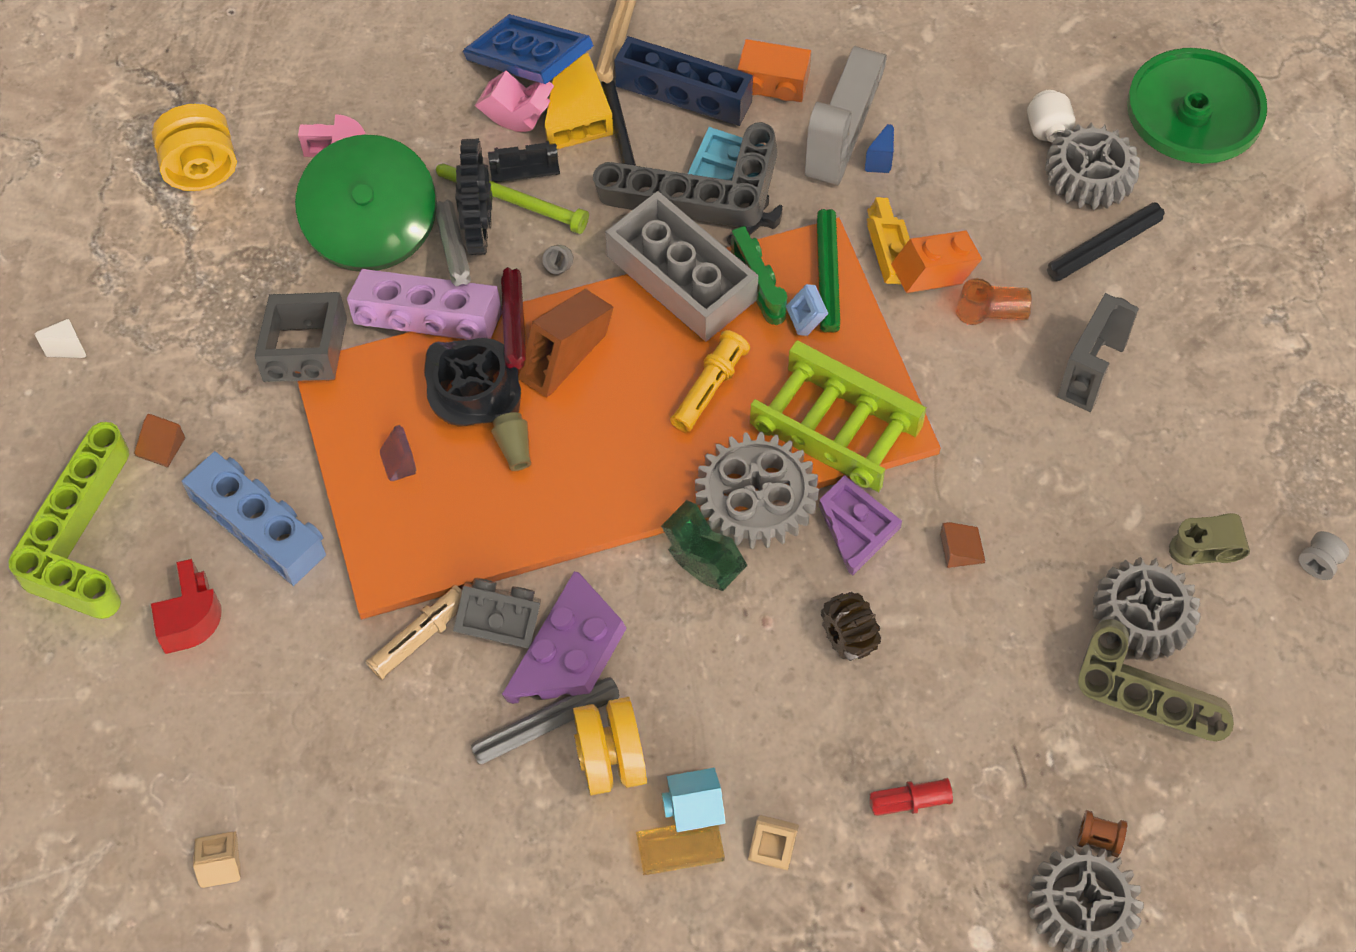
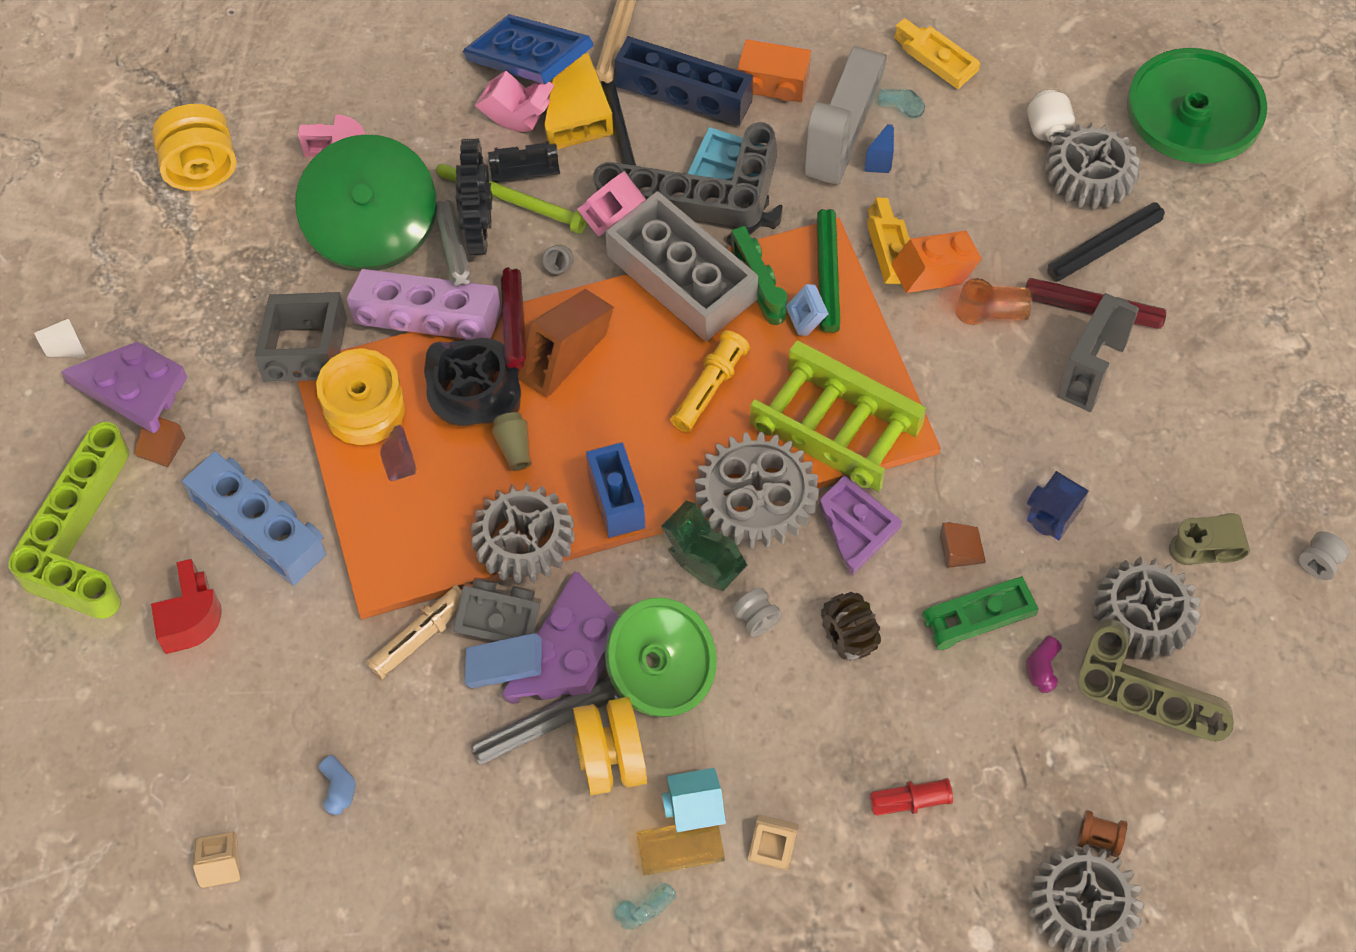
none -> medium lavender wing [61,342,187,433]
none -> yellow wheel [316,348,405,445]
none -> medium blue arm [318,755,356,815]
none -> medium blue tile [465,633,542,689]
none -> light grey gear [470,483,575,585]
none -> bright pink brick [577,171,646,237]
none -> blue brick [586,442,645,538]
none -> bright green dish [605,598,717,717]
none -> clear light blue arm [614,883,676,930]
none -> light grey wheel [733,588,782,637]
none -> clear light blue arm [879,89,925,118]
none -> yellow hinge [894,18,981,89]
none -> green plate [921,576,1039,650]
none -> dark red axle [1024,278,1167,329]
none -> magenta arm [1026,635,1062,693]
none -> clear blue brick [1027,471,1089,541]

